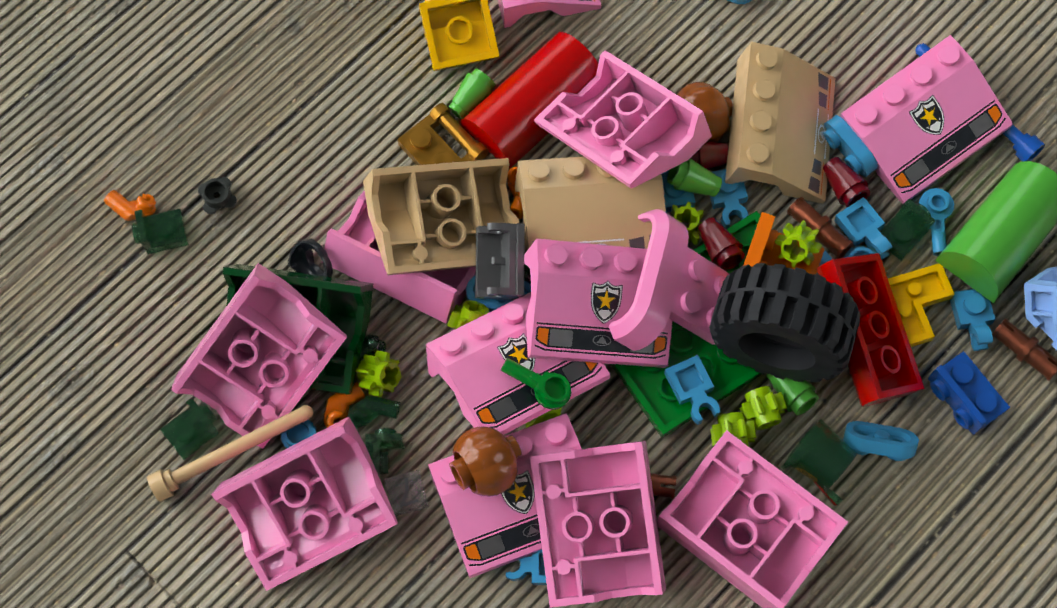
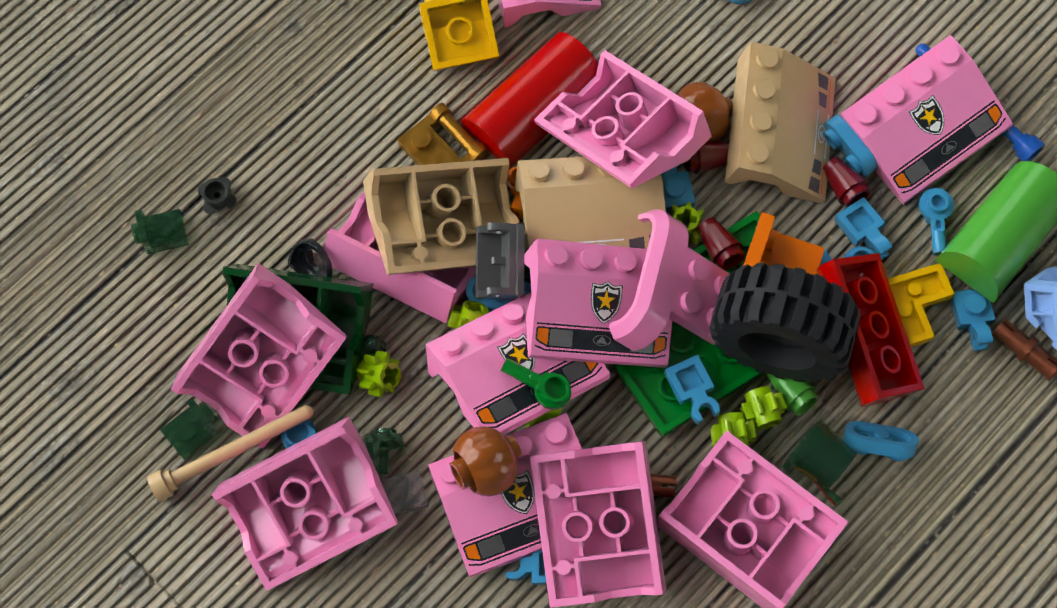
orange arm [104,190,156,221] -> none
orange arm [323,382,365,428] -> none
clear green arm [347,396,401,428] -> none
bright green cone [448,68,496,120] -> none
bright green cone [667,158,722,197] -> none
dark azure plate [710,169,749,229] -> none
lime gear [775,220,822,267] -> none
copper pin [787,197,853,259] -> none
clear green bracket [880,199,935,261] -> none
blue bracket [928,351,1010,435] -> none

